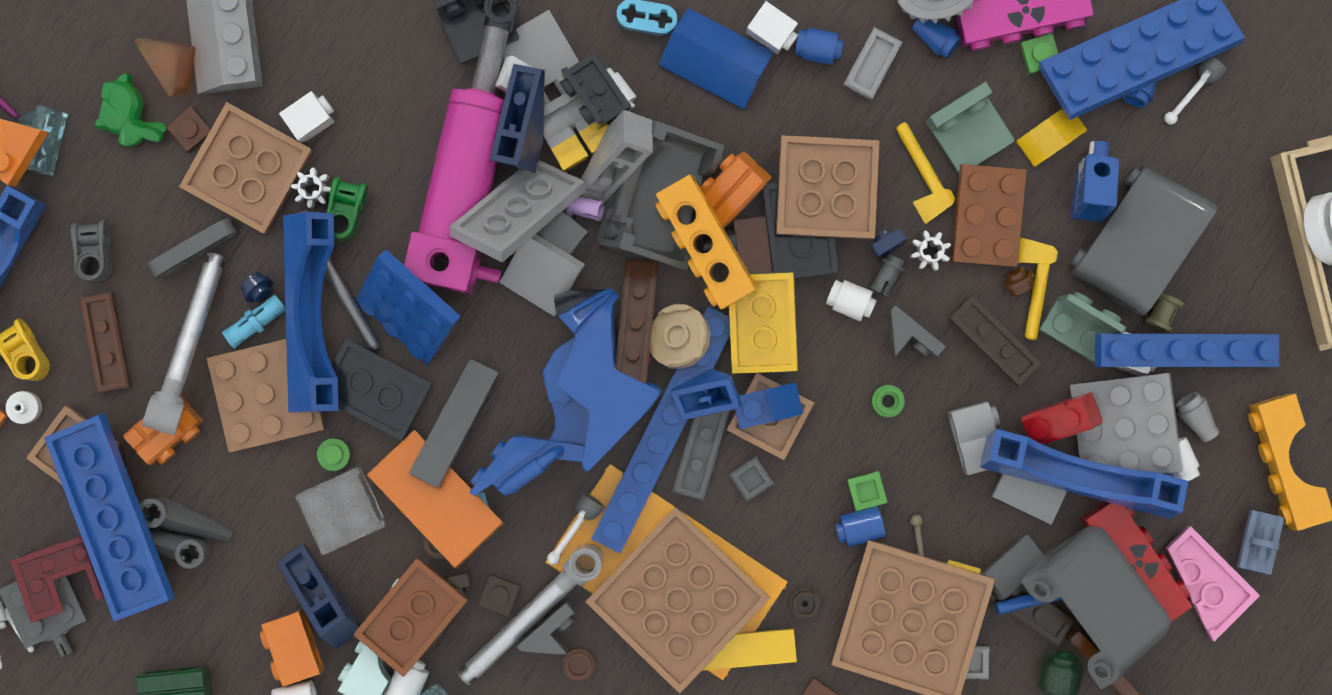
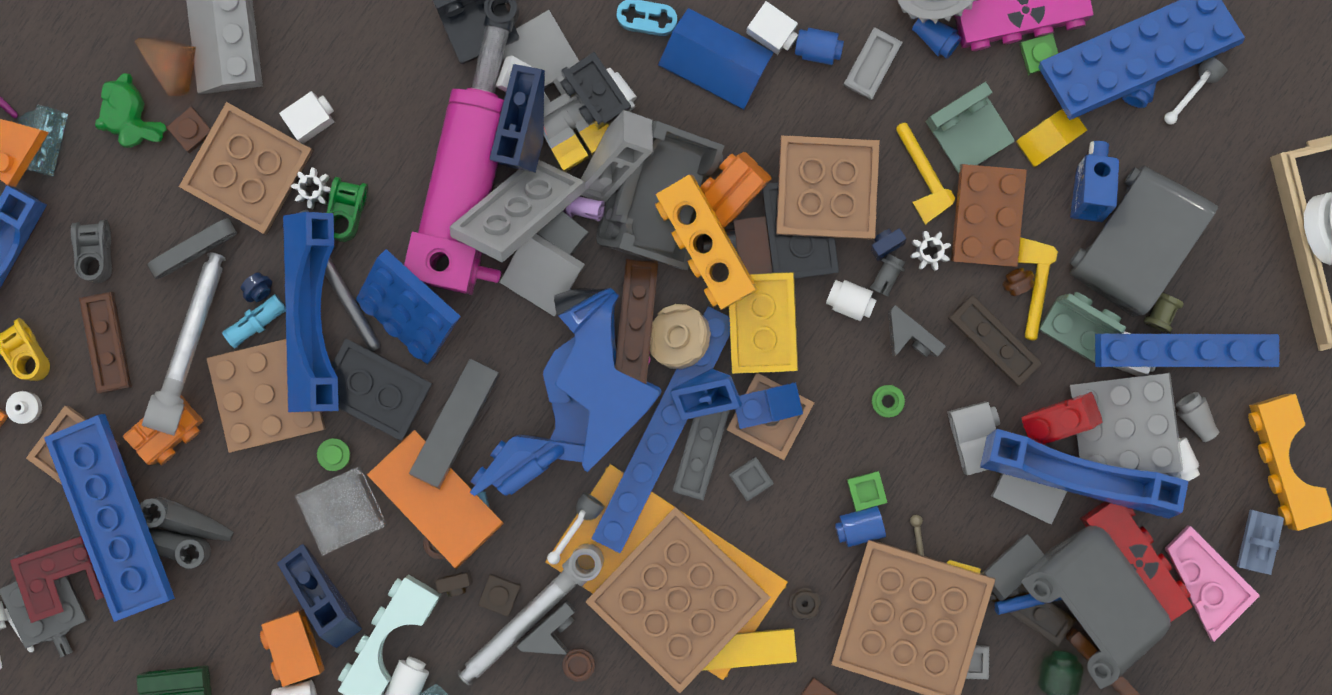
dark orange plate [353,557,469,677] -> none

